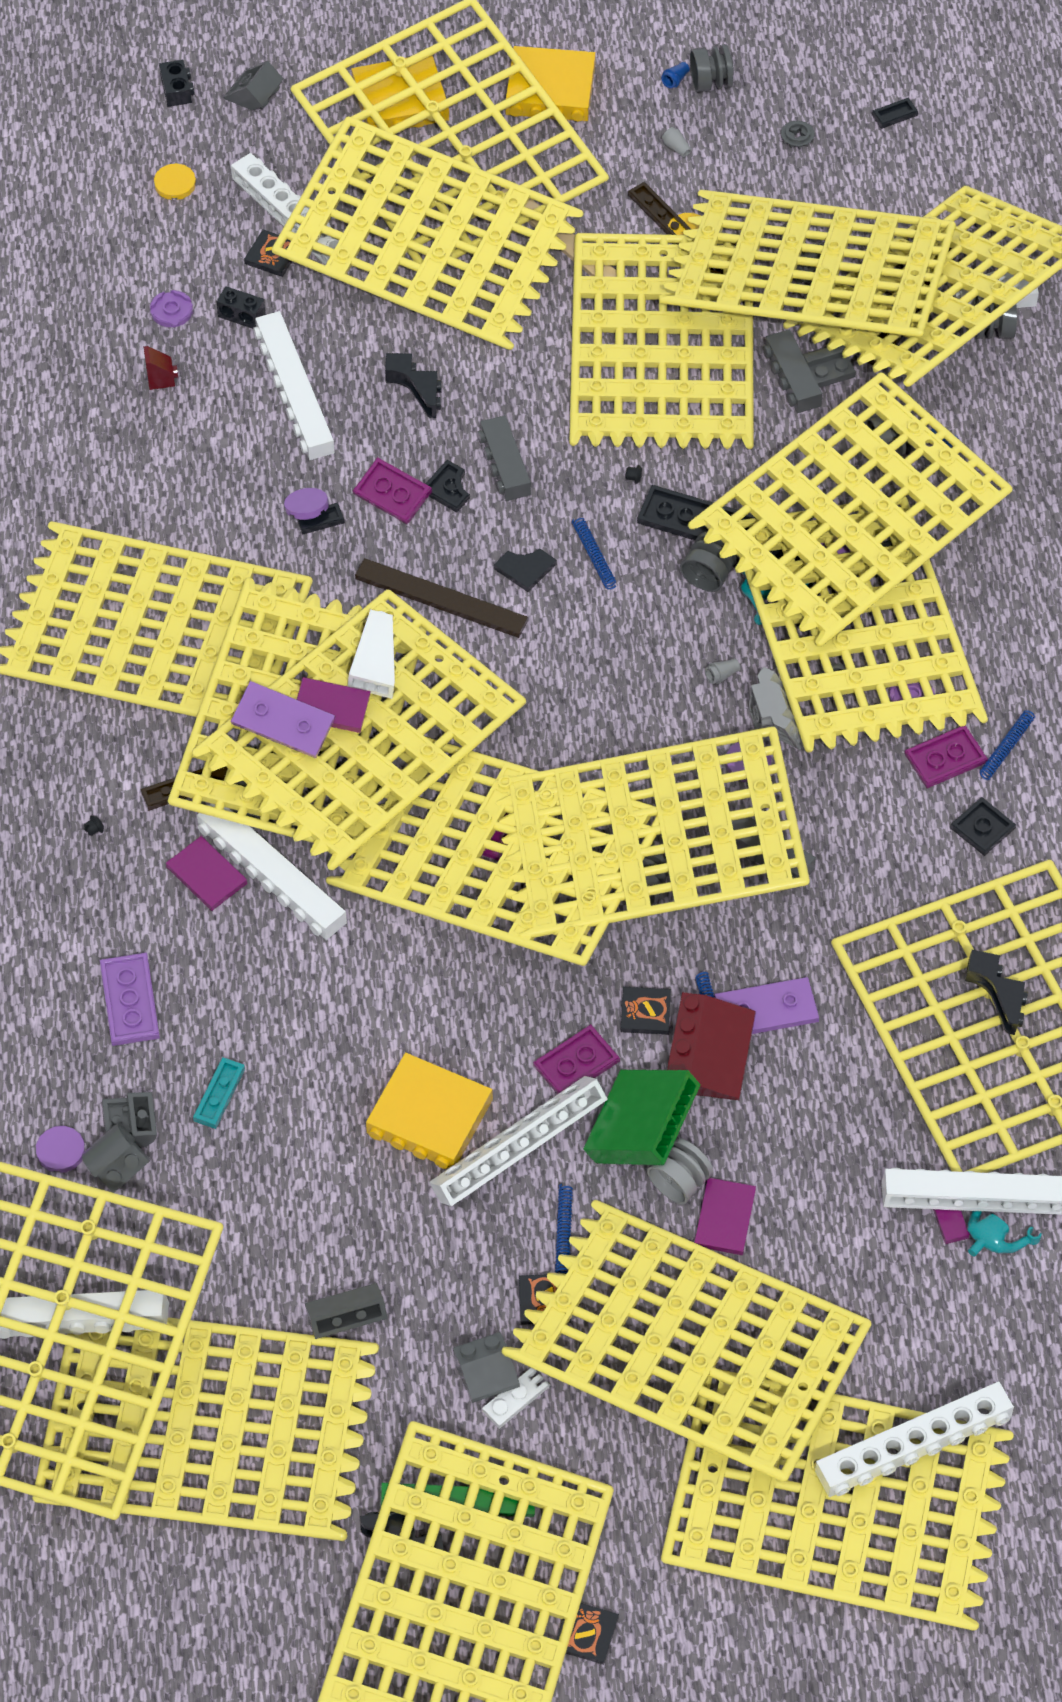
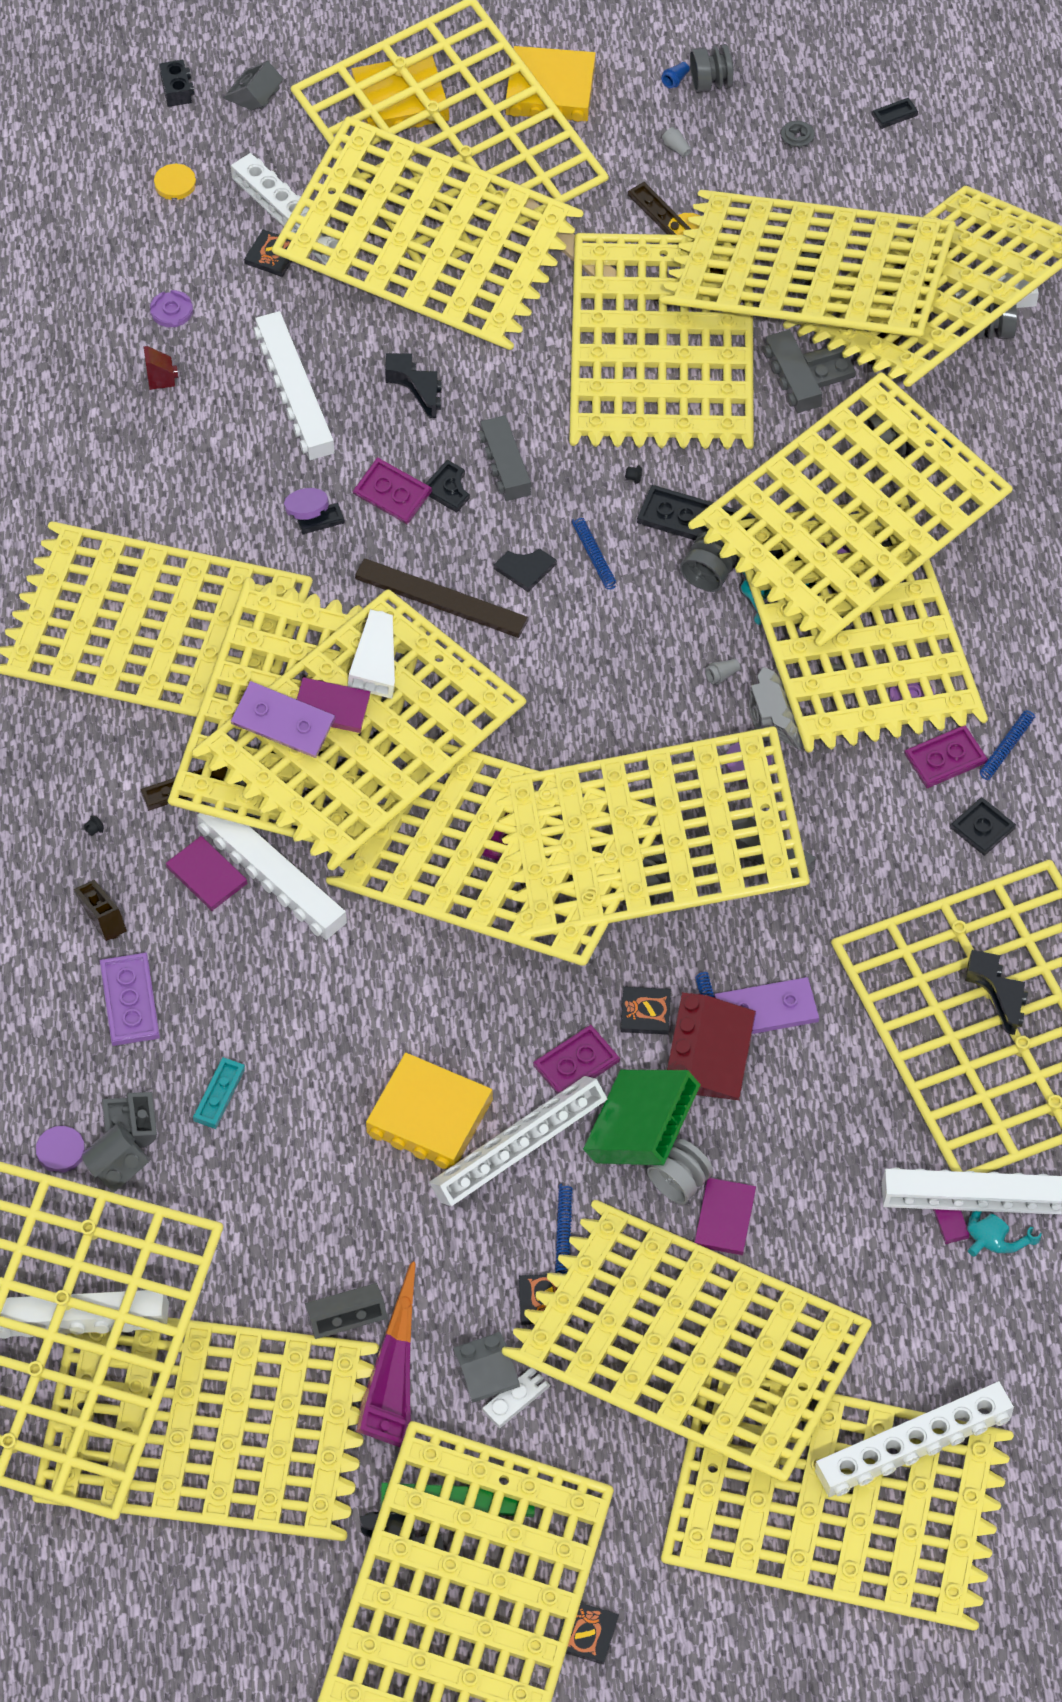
black brick [216,286,266,329] -> none
none -> dark brown slope [73,880,127,941]
none -> magenta plate [356,1261,416,1448]

